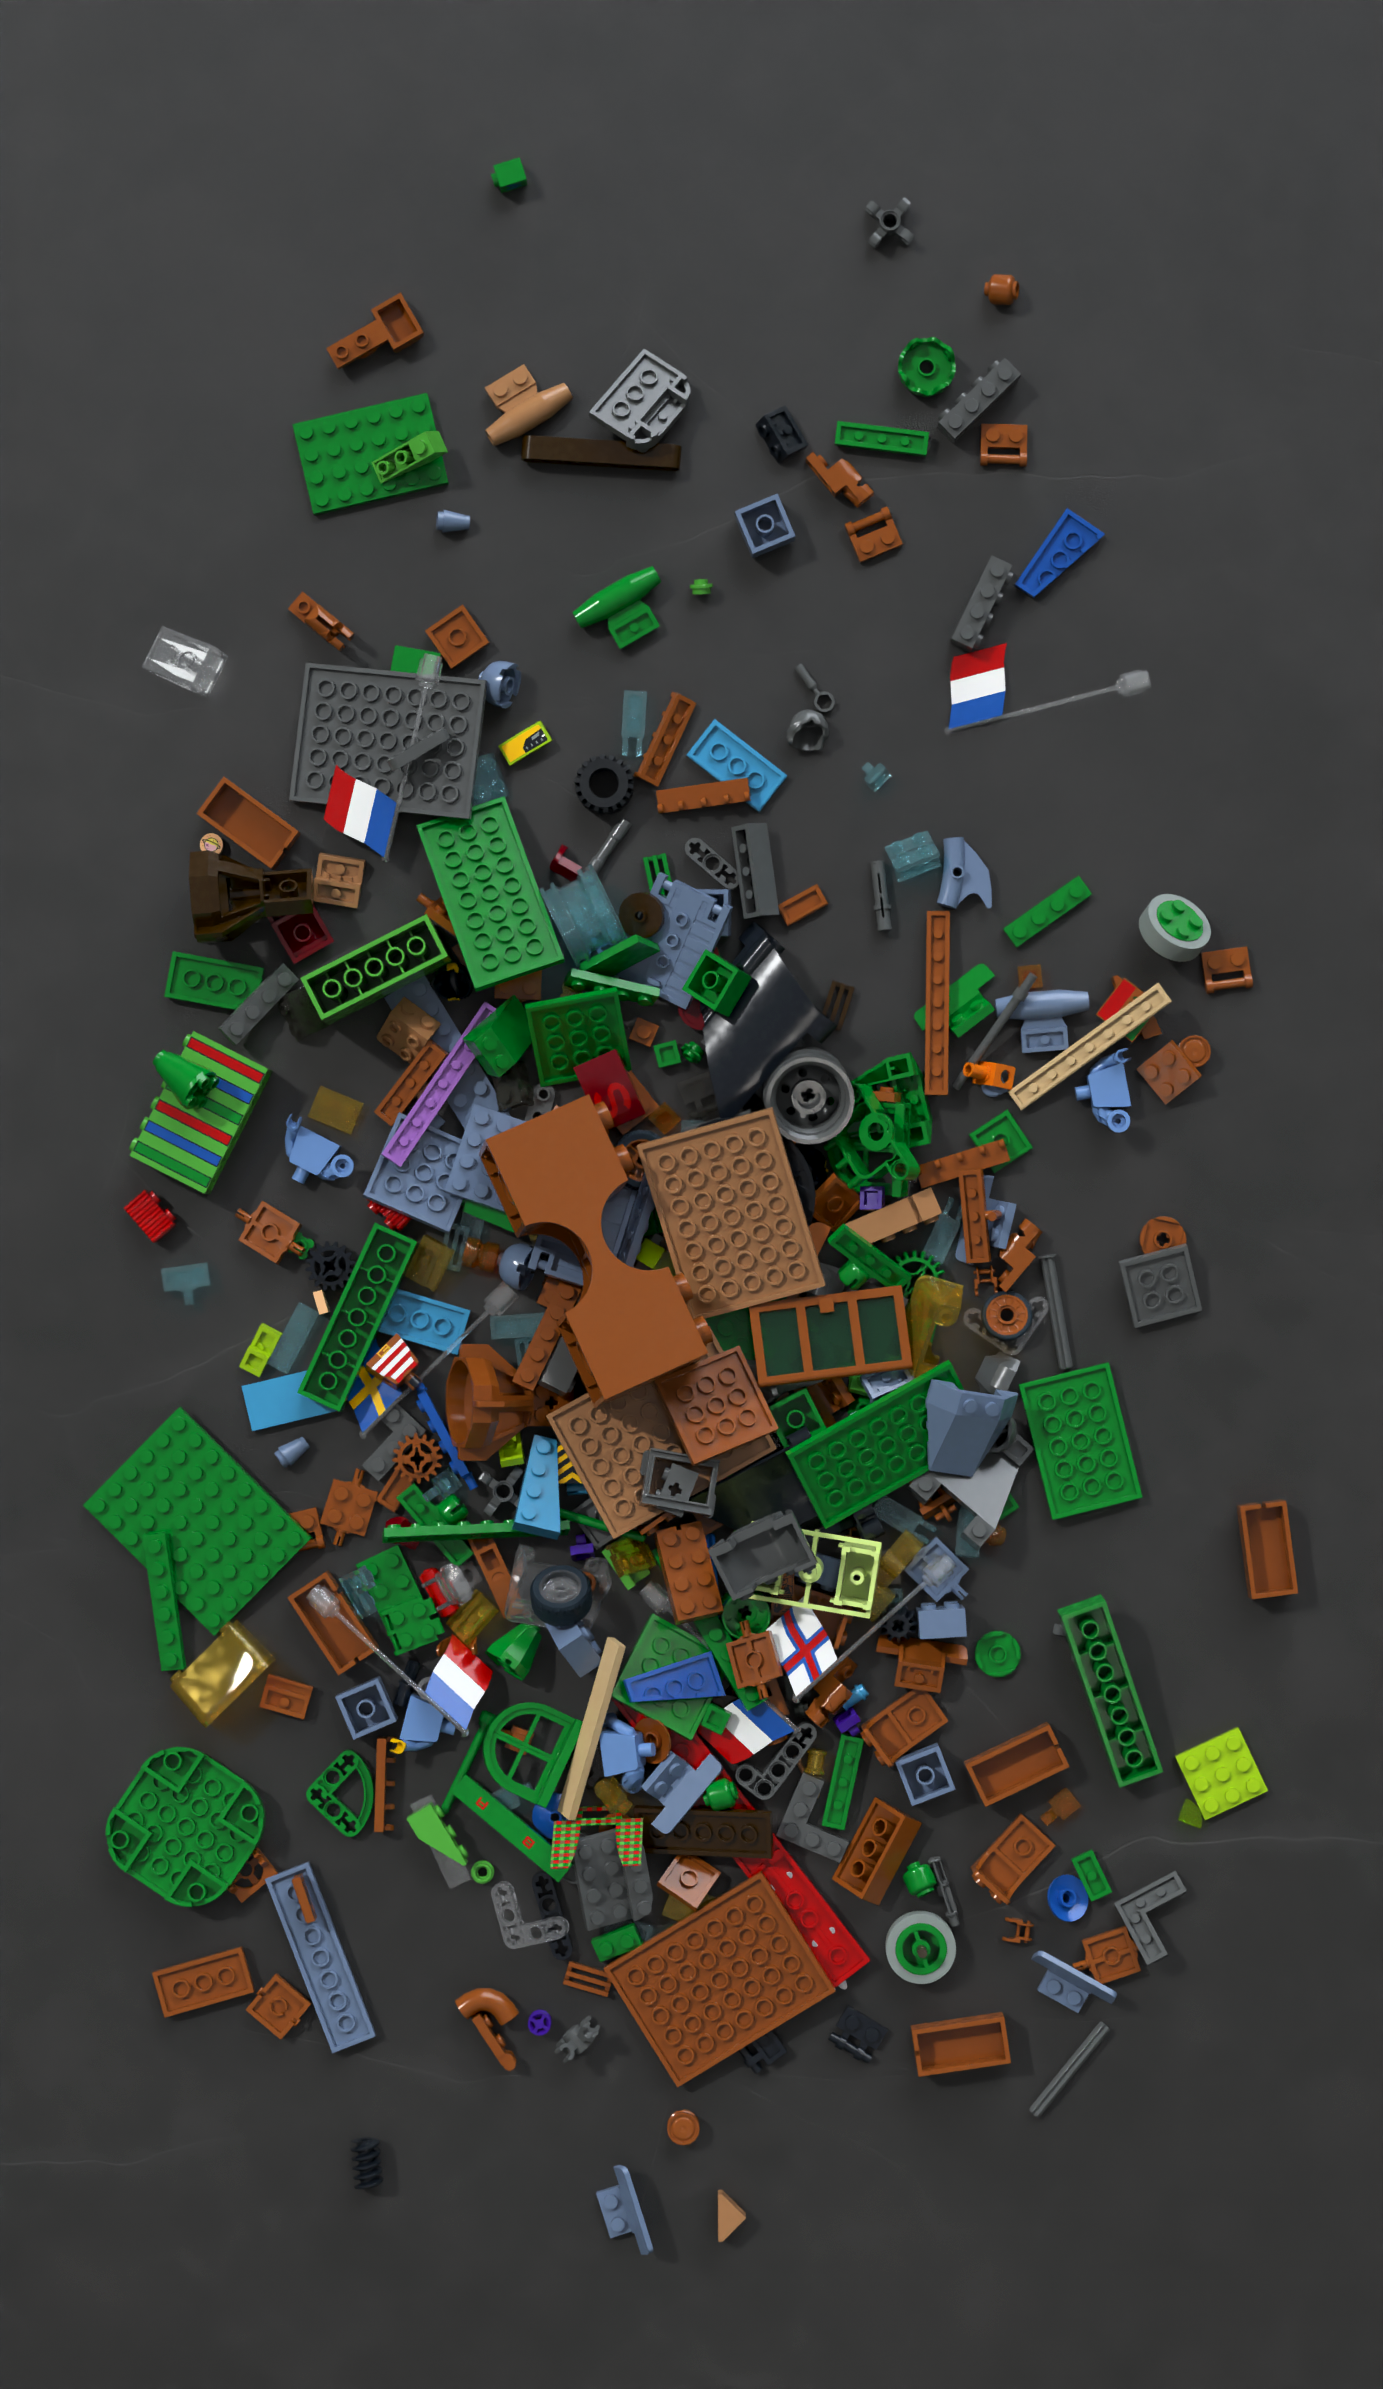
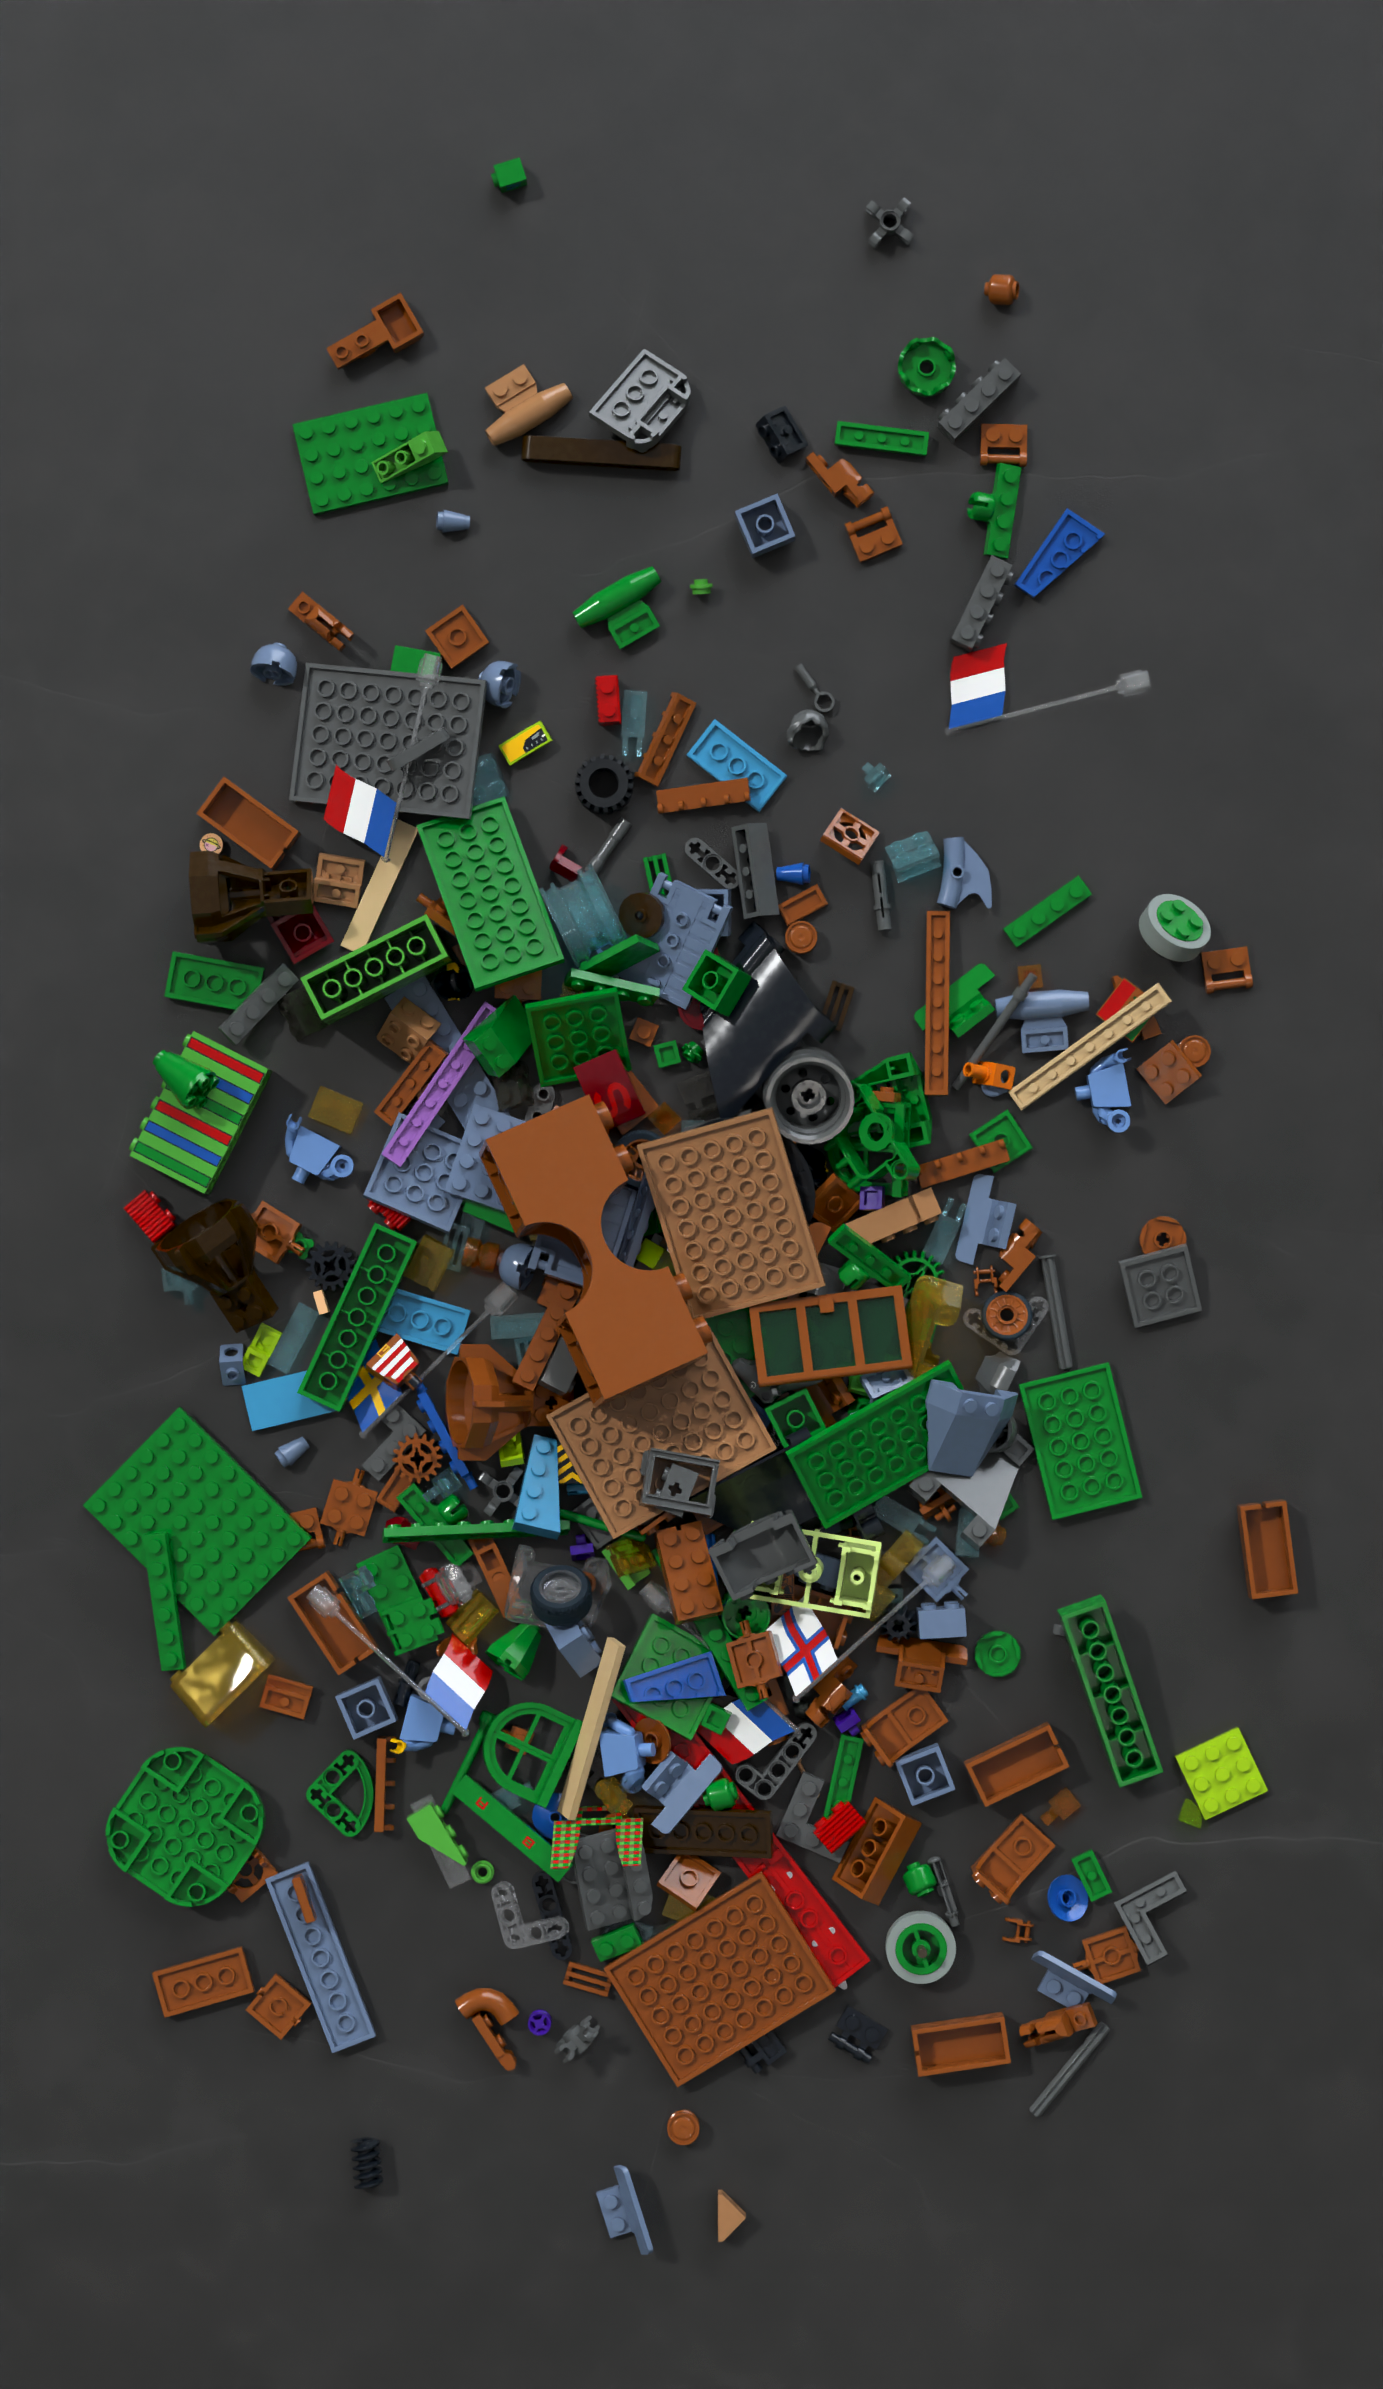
clear slope [142,626,228,698] -> none
dark orange plate [654,1346,779,1466] -> none
clear yellow bush [804,1748,828,1775] -> none
dark orange plate [958,1169,1002,1264] -> none
none -> dark brown plate [151,1198,279,1333]
none -> sand blue bracket [219,1344,246,1386]
none -> sand blue cylinder [250,643,297,686]
none -> tan tile [340,819,418,951]
none -> red brick [595,675,621,726]
none -> blue cone [776,862,811,885]
none -> dark orange wheel [785,921,817,954]
none -> red brick [813,1800,867,1854]
none -> dark orange piece [820,808,880,865]
none -> green plate [967,463,1022,560]
none -> dark orange plate [1019,2002,1098,2048]

